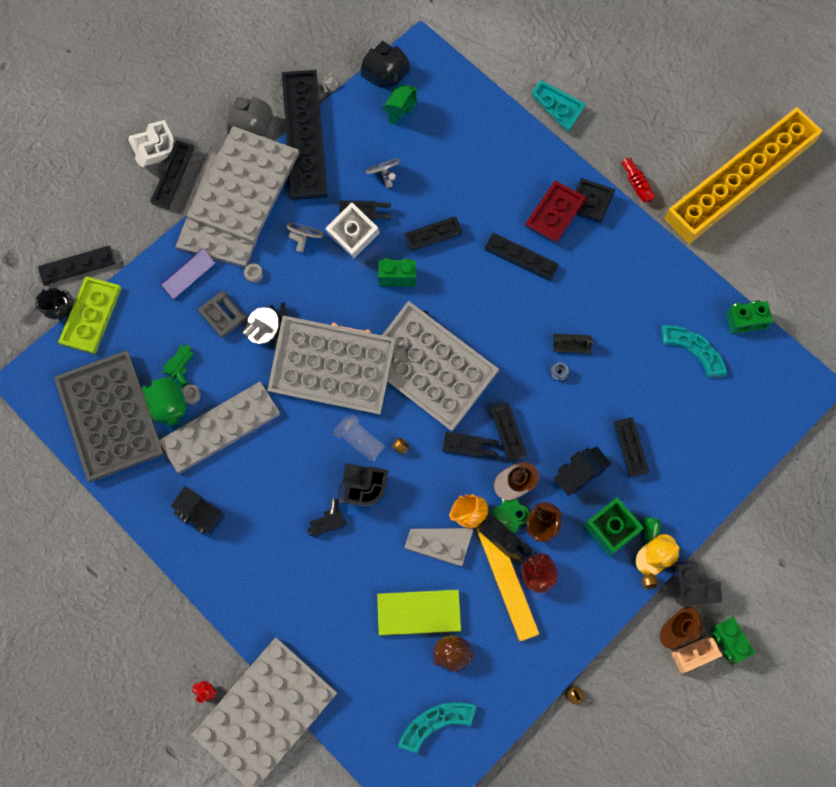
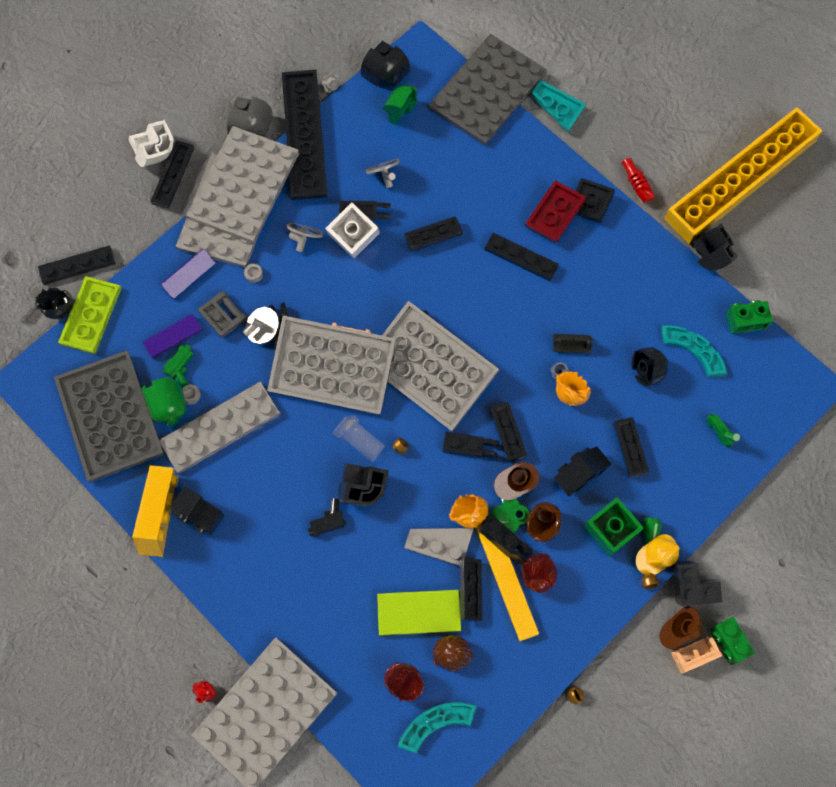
green brick [378,258,416,287] -> none
none -> yellow wedge [132,466,178,557]
none -> dark purple tile [143,314,203,359]
none -> clear red hair [383,662,425,702]
none -> dark grey plate [428,34,547,146]
none -> black plate [460,558,482,622]
none -> light orange hair [556,371,591,407]
none -> black cylinder [632,347,668,386]
none -> black brick [692,223,737,270]
none -> green piece [706,413,740,447]

